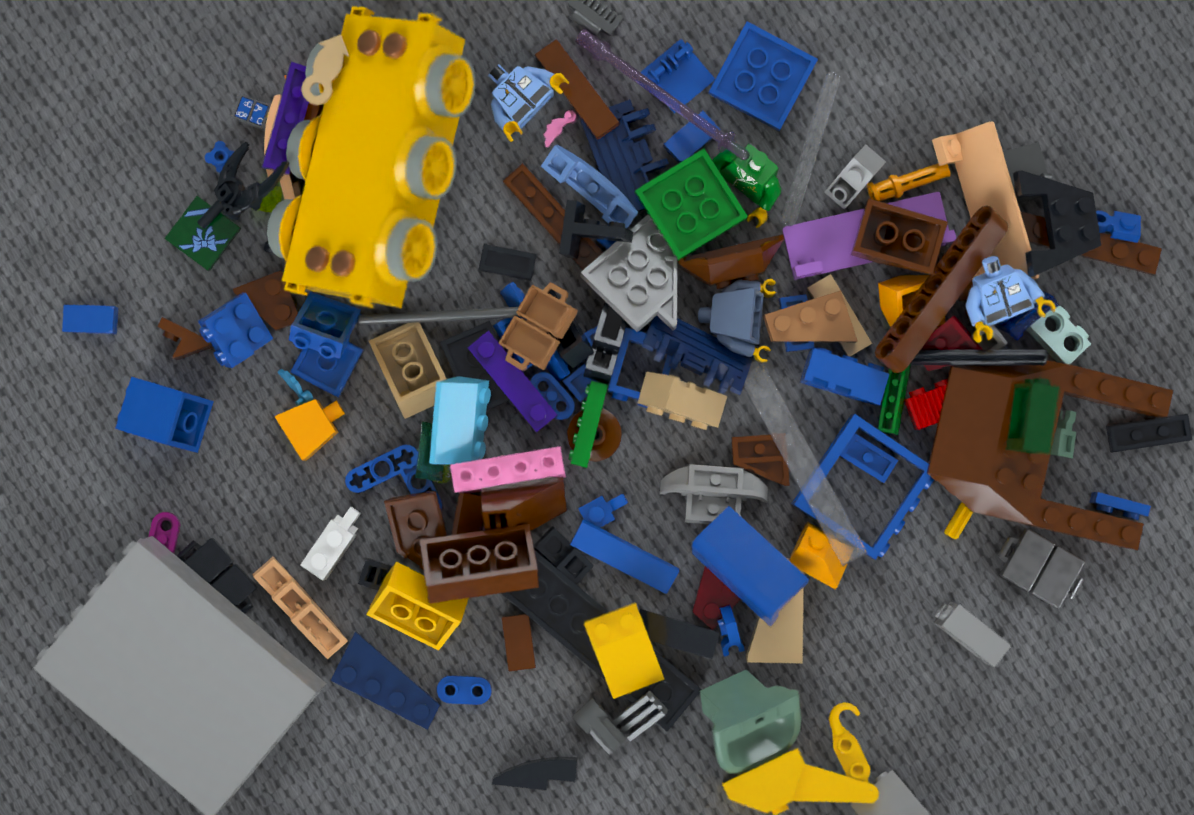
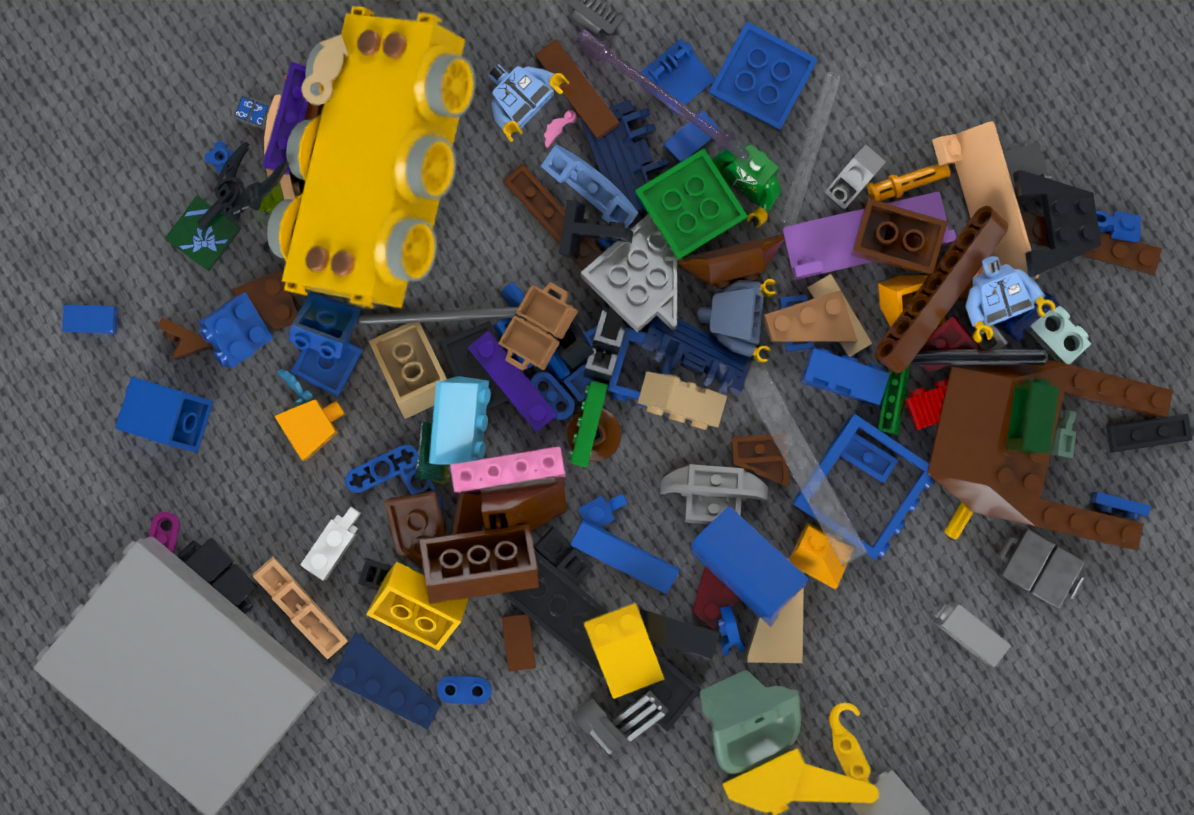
black tile [478,244,537,281] -> none
black slope [492,757,578,790] -> none

